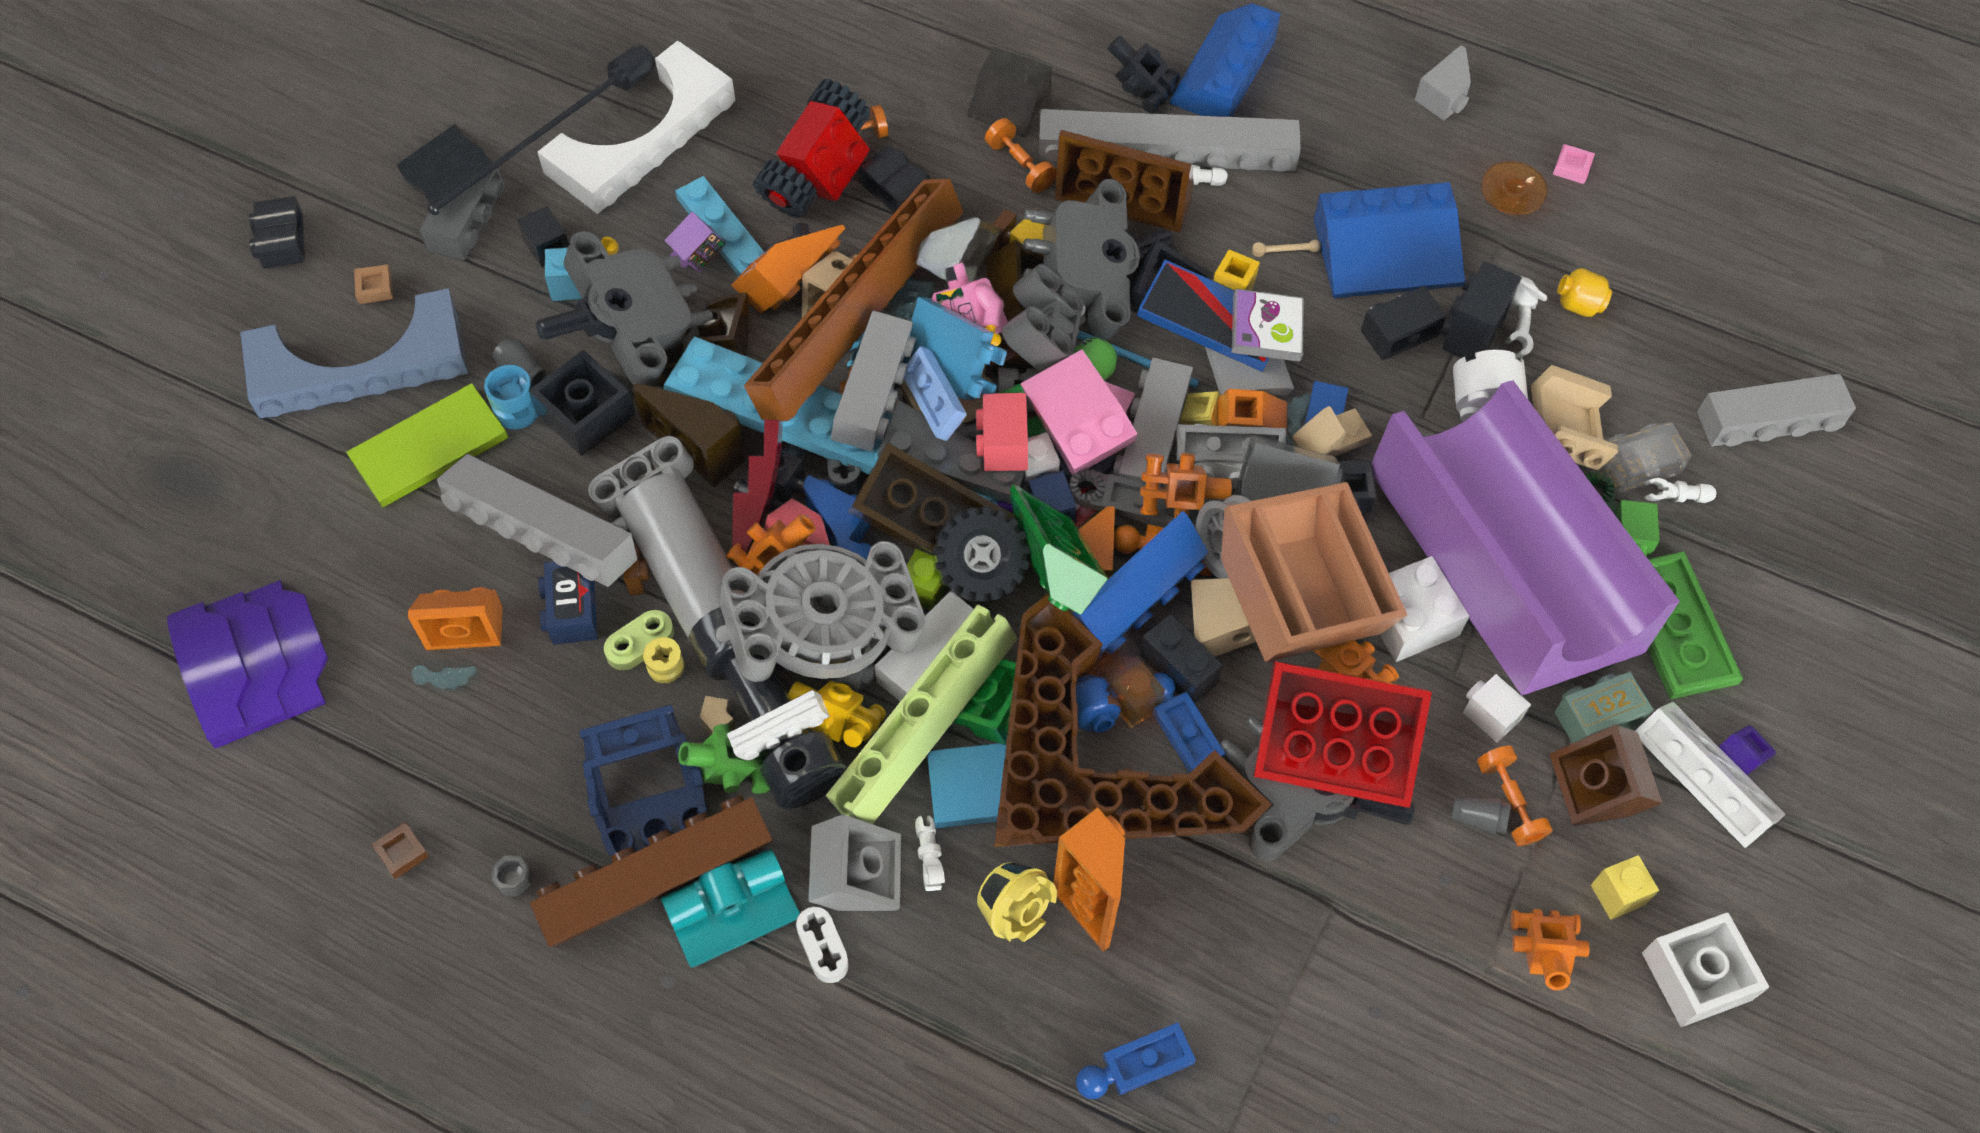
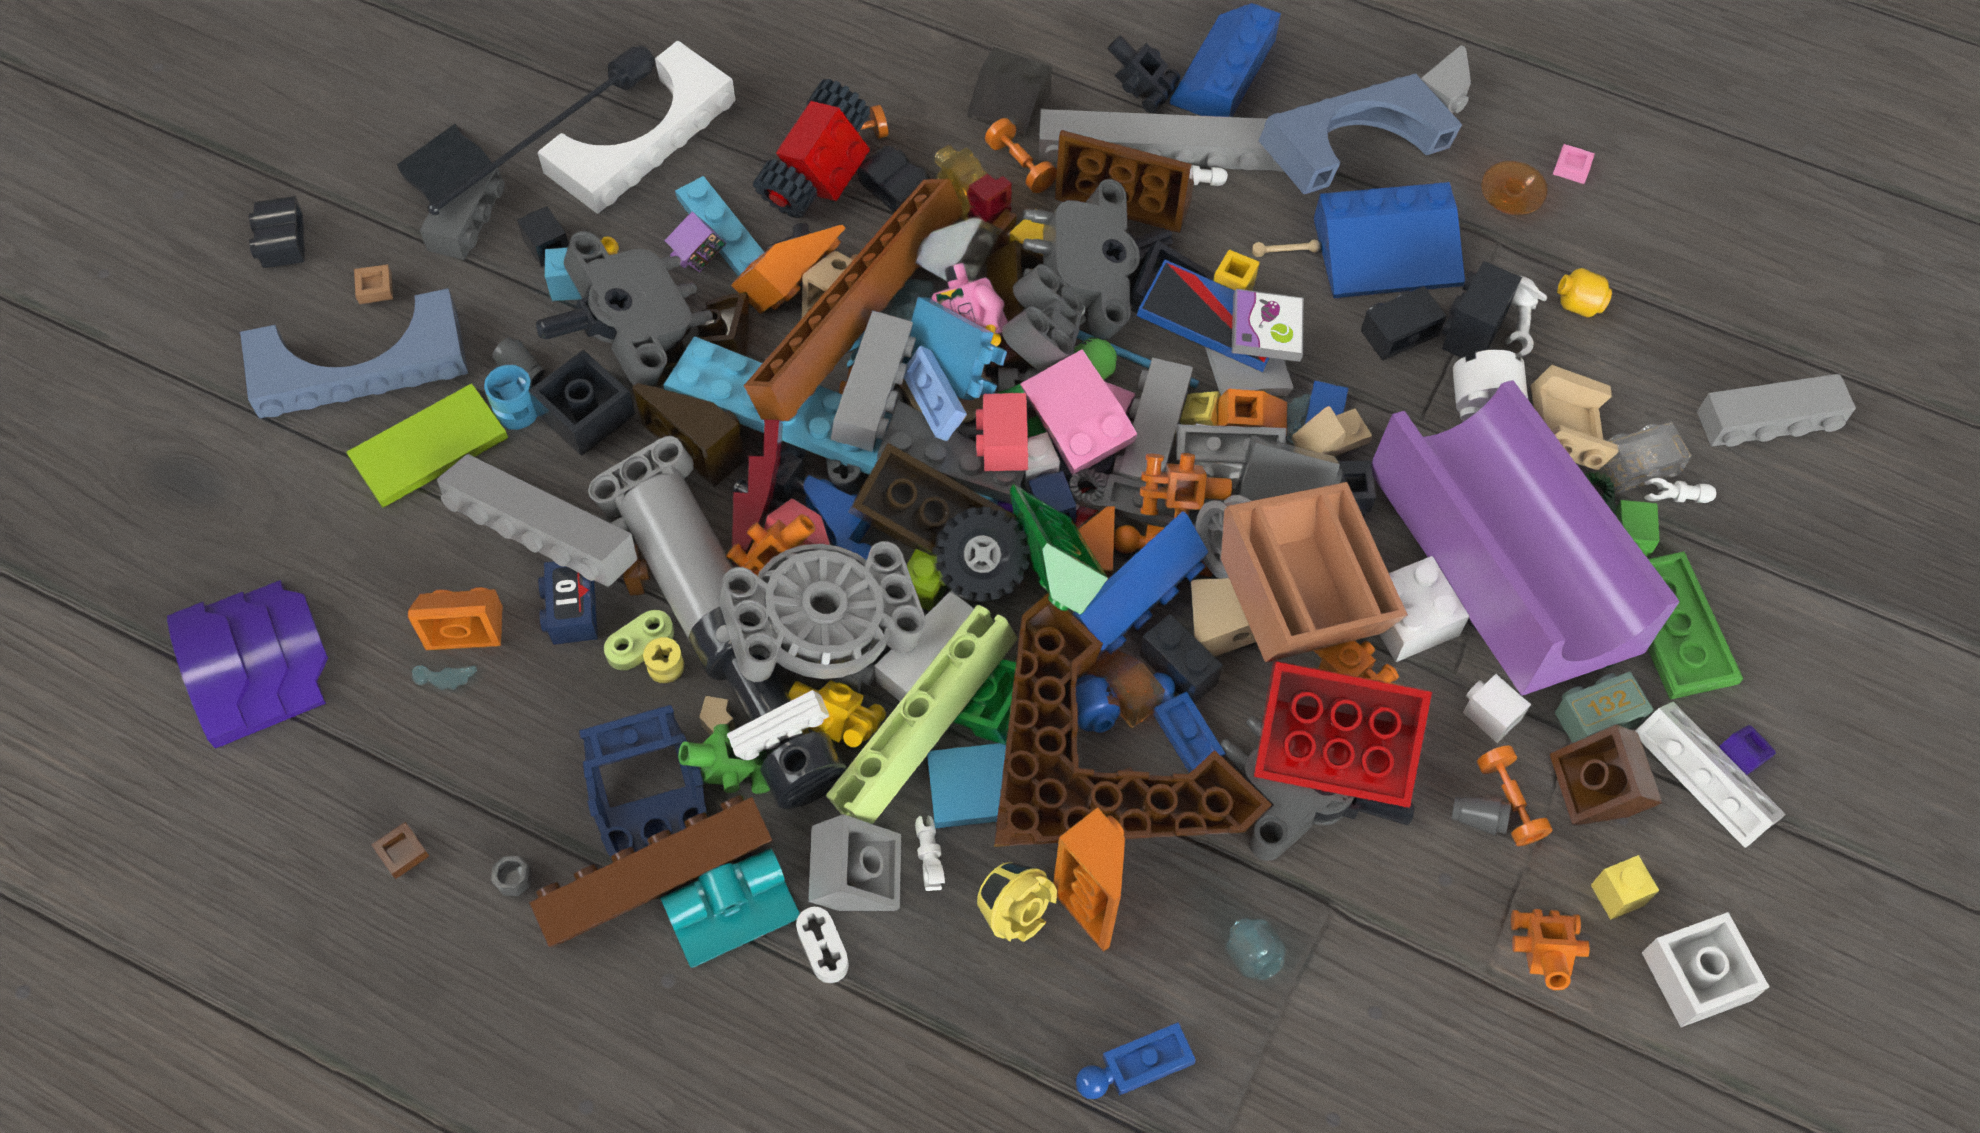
none -> hips [935,145,1012,242]
none -> clear light blue head [1225,918,1286,980]
none -> sand blue arch [1259,73,1462,194]

